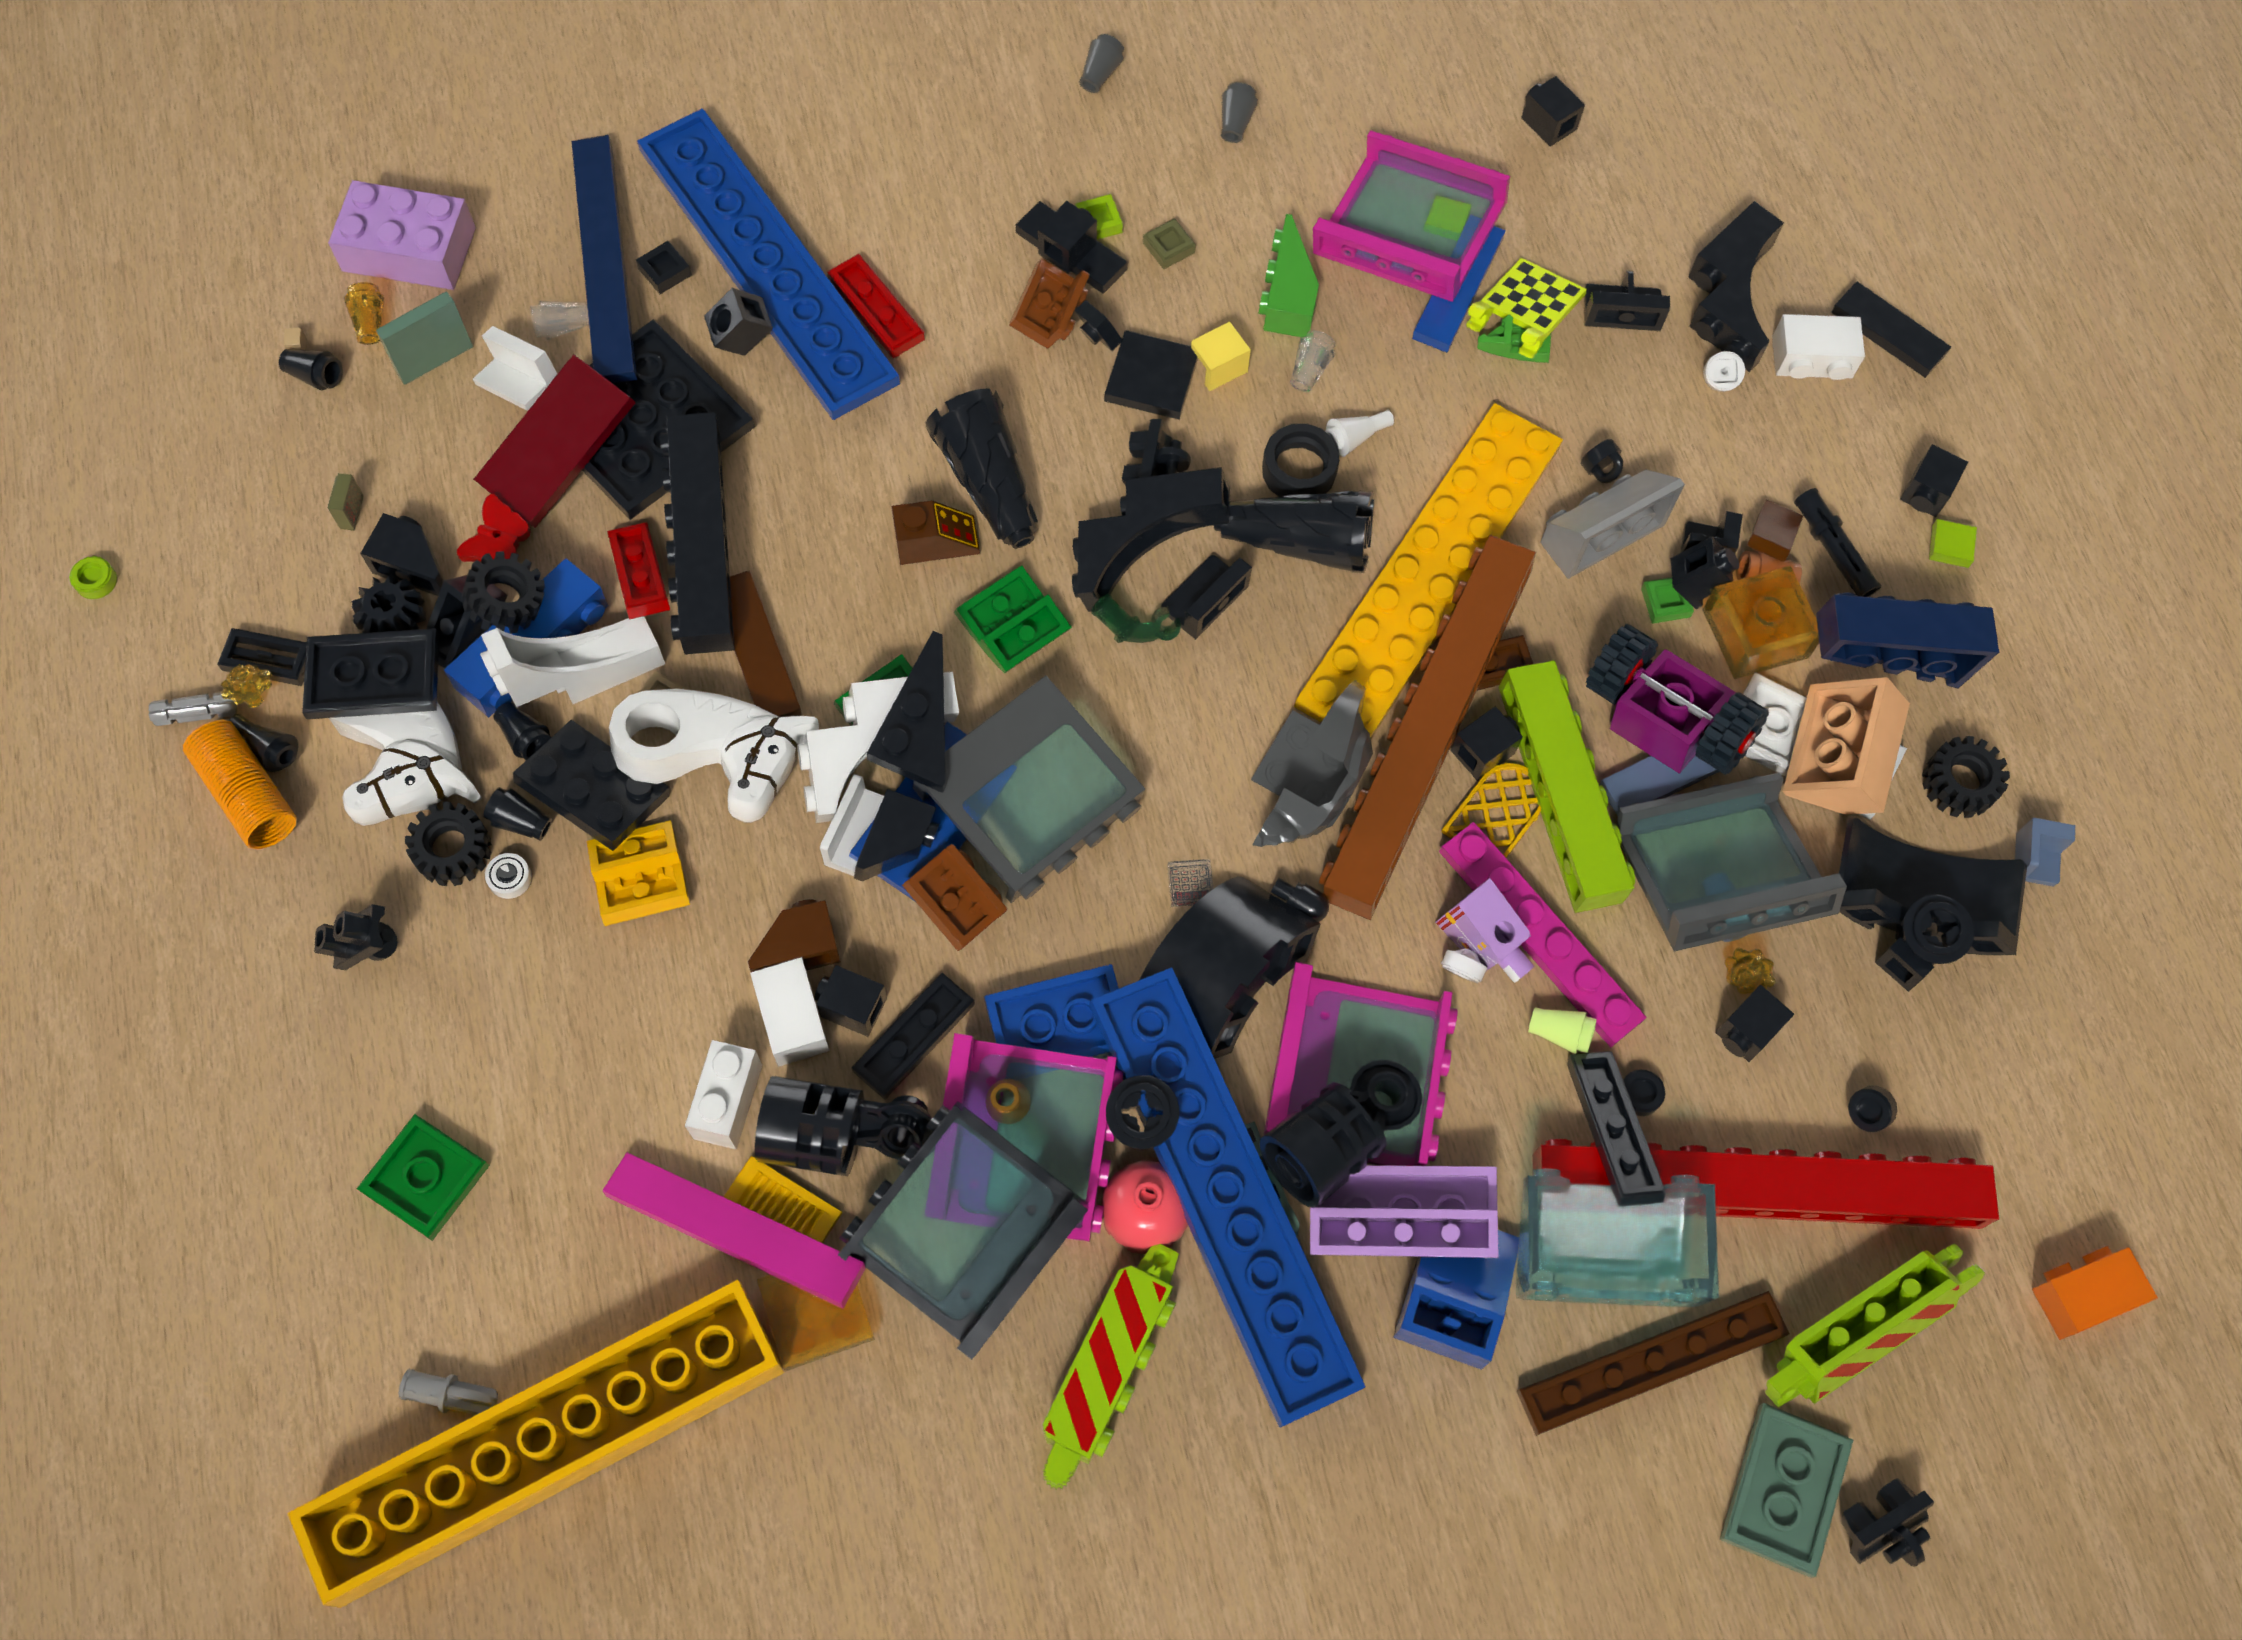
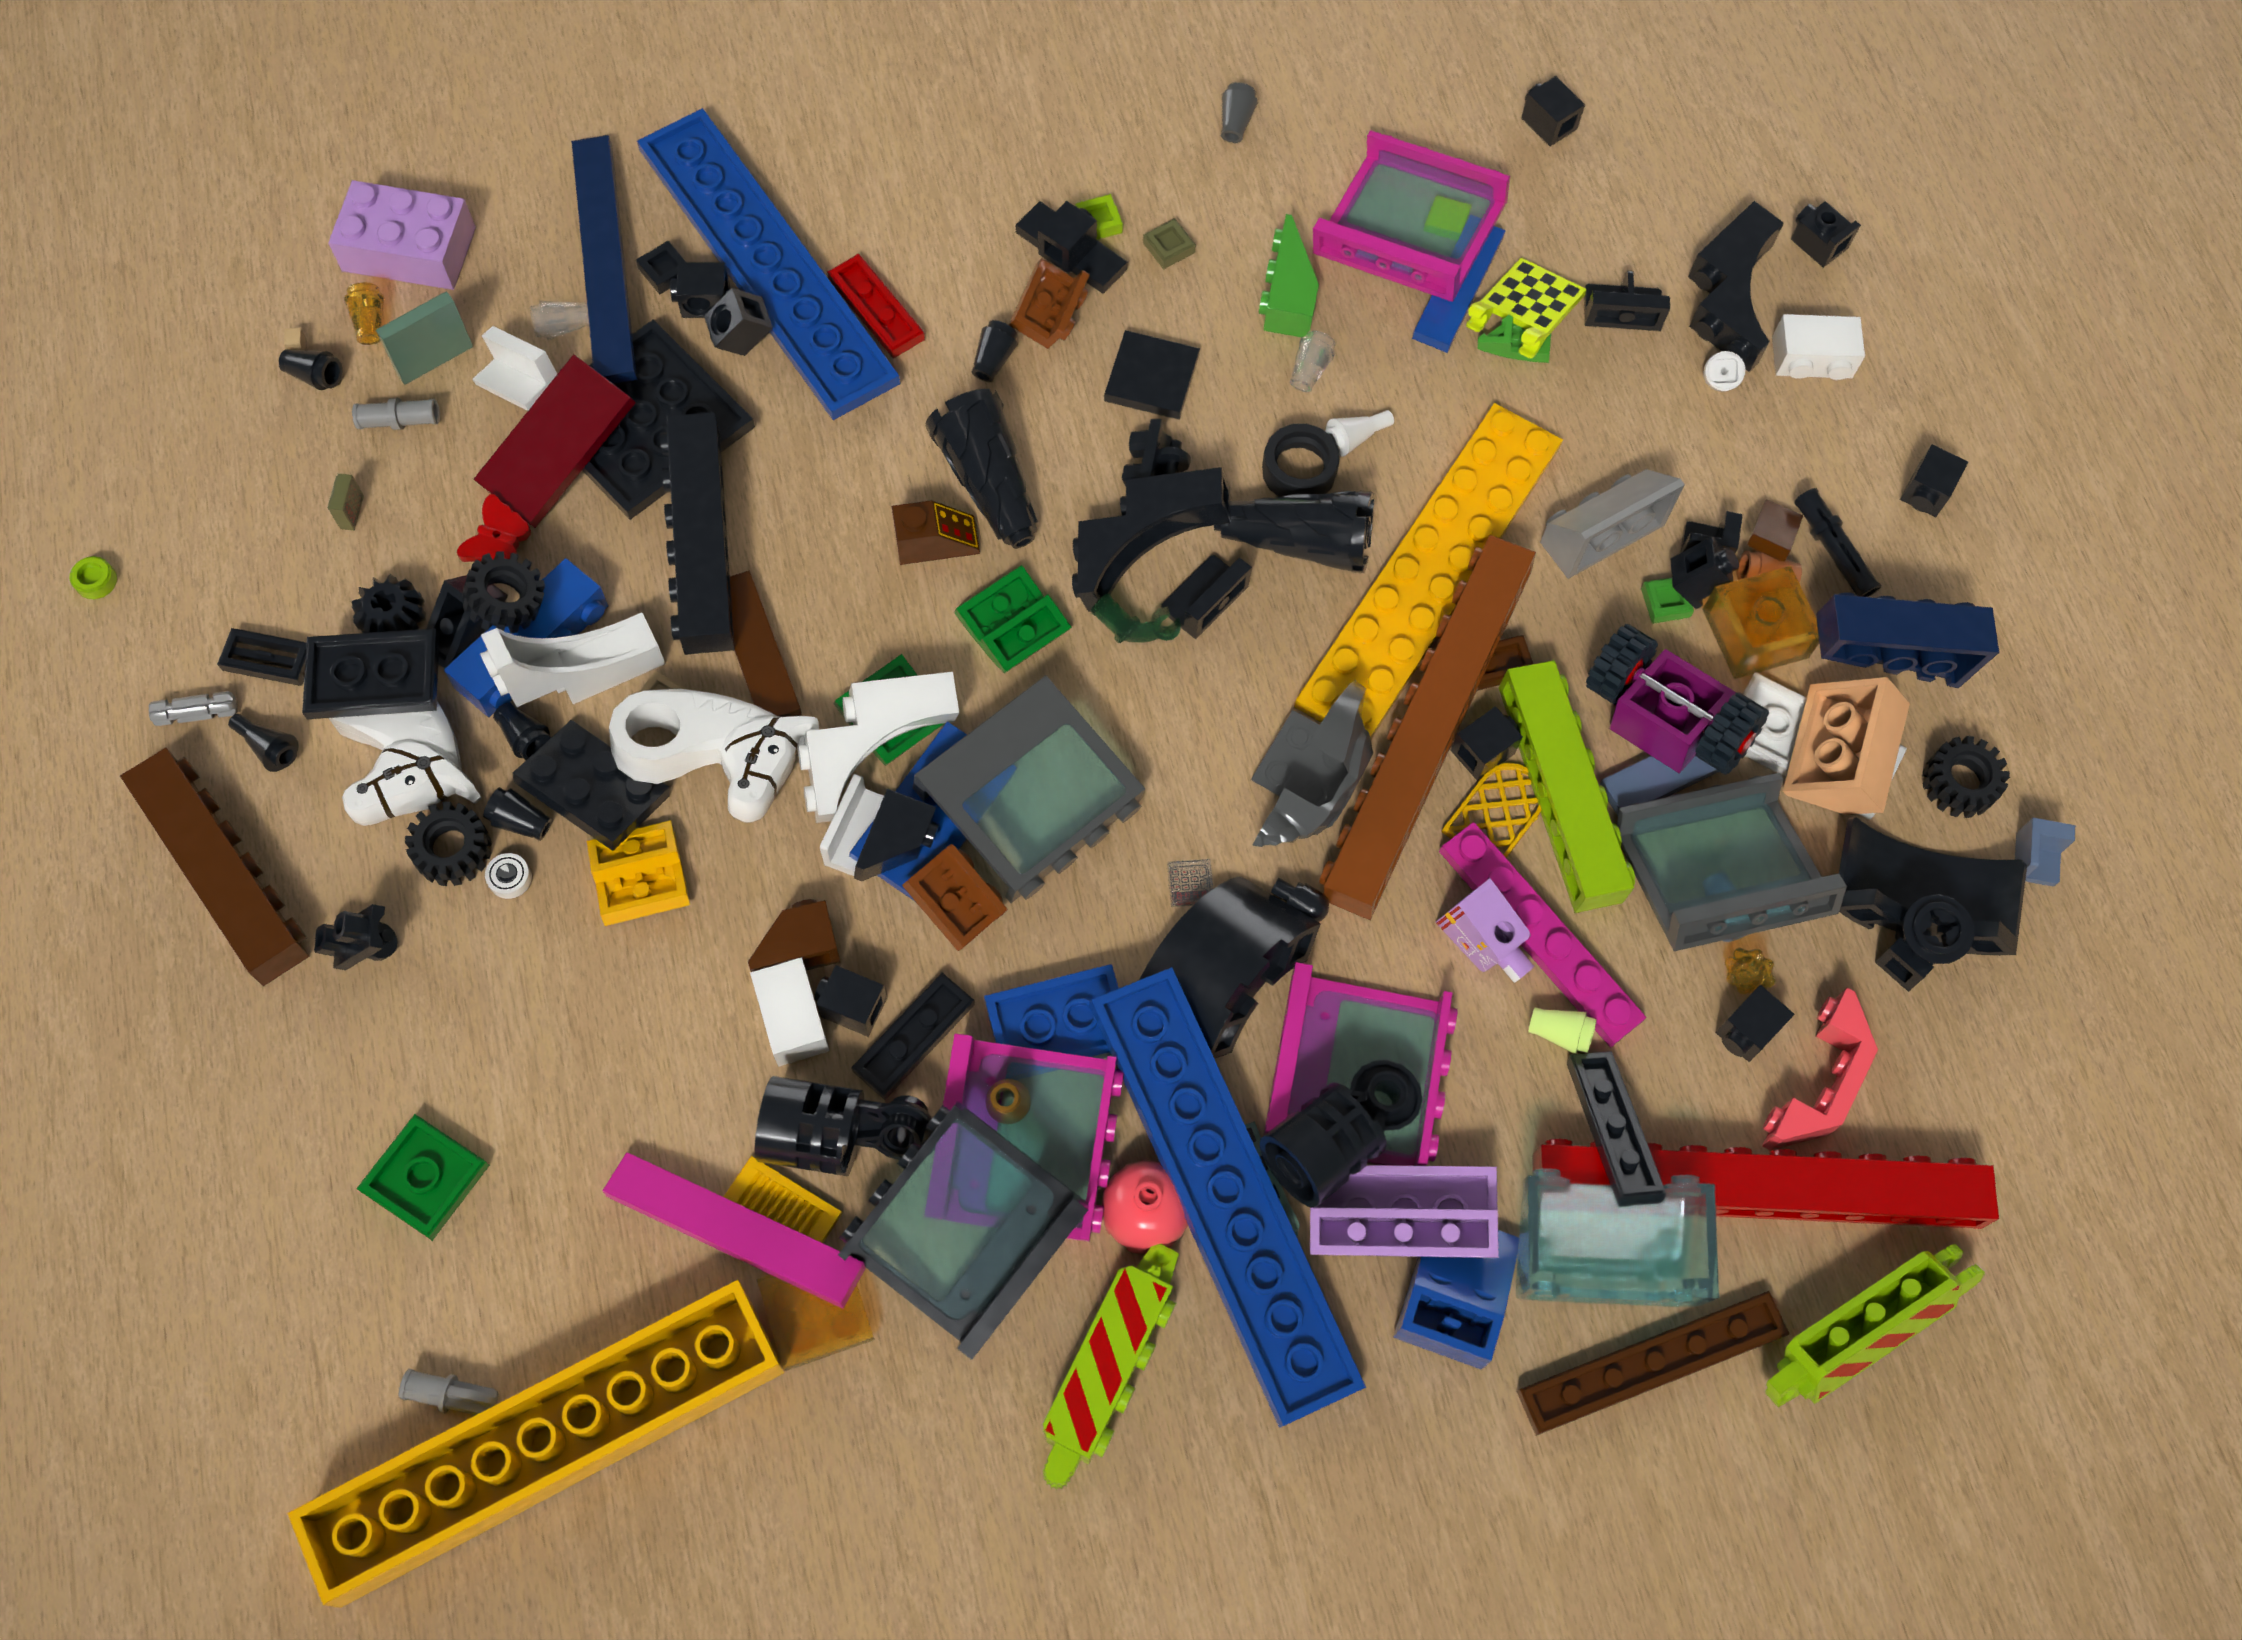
light orange piece [183,720,297,849] -> none
clear yellow plant [221,664,272,708] -> none
black slope [360,513,444,596] -> none
red tile [607,522,670,620] -> none
white brick [685,1040,762,1149] -> none
black wing [867,631,946,793] -> none
black plate [1074,300,1123,351] -> none
dark grey cone [1079,34,1124,93] -> none
black gear [1106,1075,1179,1150] -> none
light yellow panel [1191,321,1251,391] -> none
white tile [1441,949,1487,983] -> none
black tile [1581,439,1624,483] -> none
black tile [1623,1069,1665,1116] -> none
sand green tile [1720,1403,1854,1578] -> none
black tile [1831,281,1951,378] -> none
black hips [1841,1478,1934,1567] -> none
black tile [1848,1086,1898,1132] -> none
lime tile [1929,519,1977,568] -> none
orange brick [2032,1246,2158,1340] -> none
none -> reddish brown brick [120,748,310,987]
none -> light grey pin [352,398,440,430]
none -> black brick [670,262,730,318]
none -> black cone [971,320,1018,382]
none -> coral slope [1762,988,1878,1150]
none -> black brick [1791,201,1861,268]

